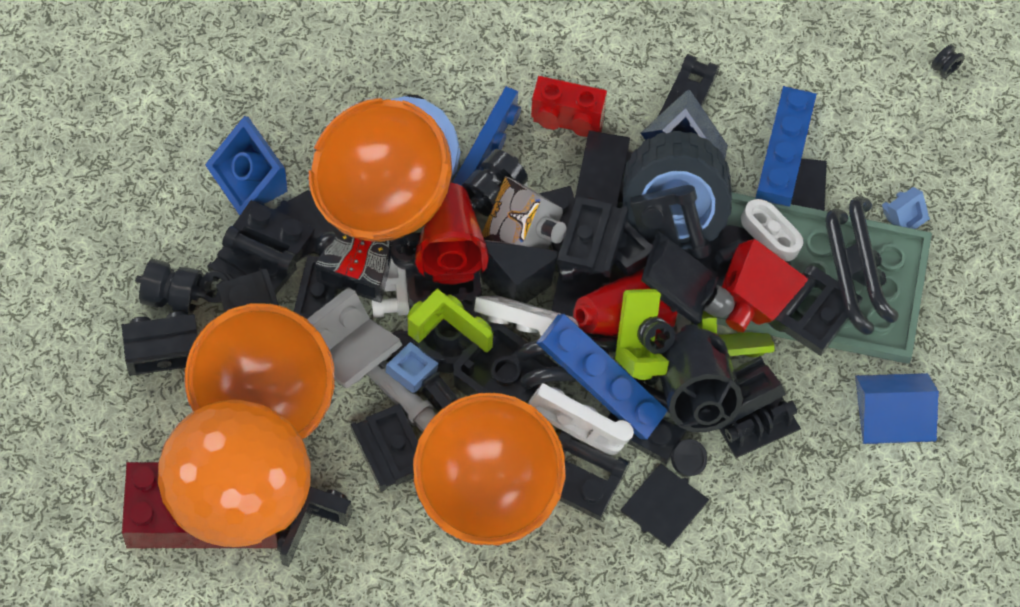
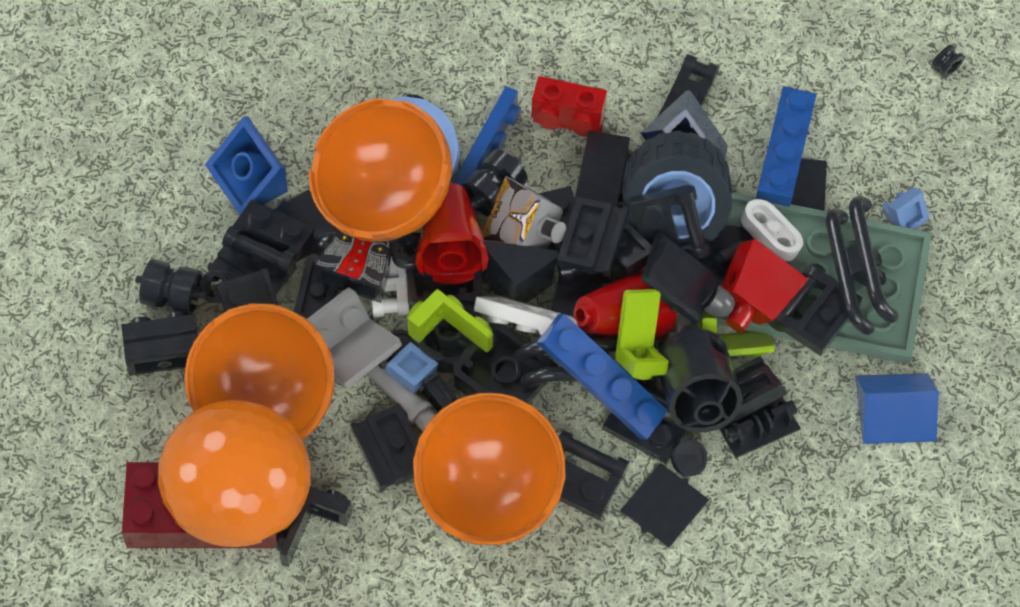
white plate [528,383,634,456] -> none
black bush [637,316,675,354] -> none

